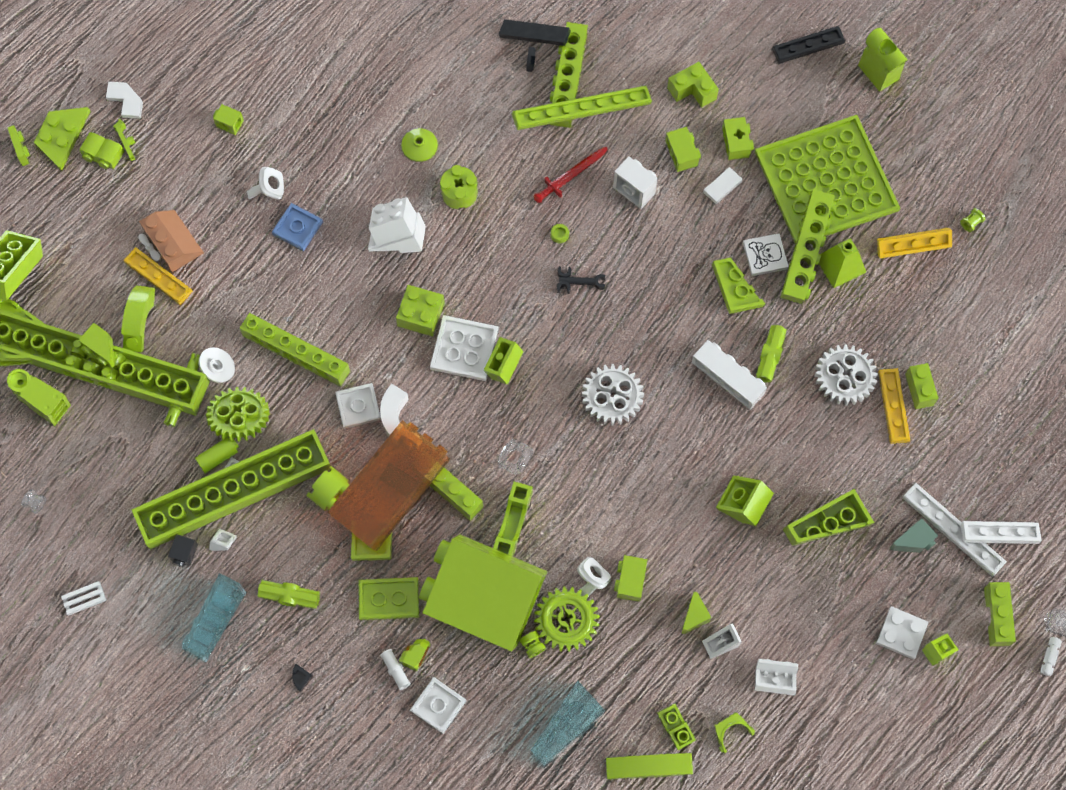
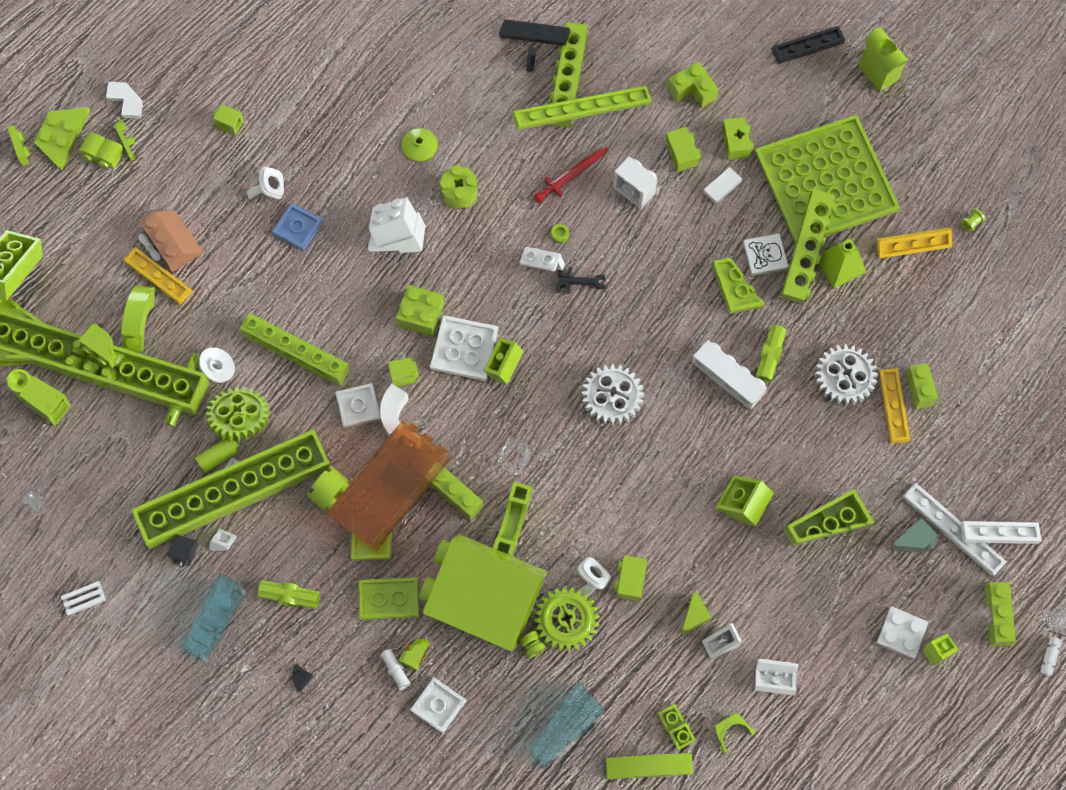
none -> lime brick [388,357,419,387]
none -> white bracket [520,247,565,272]

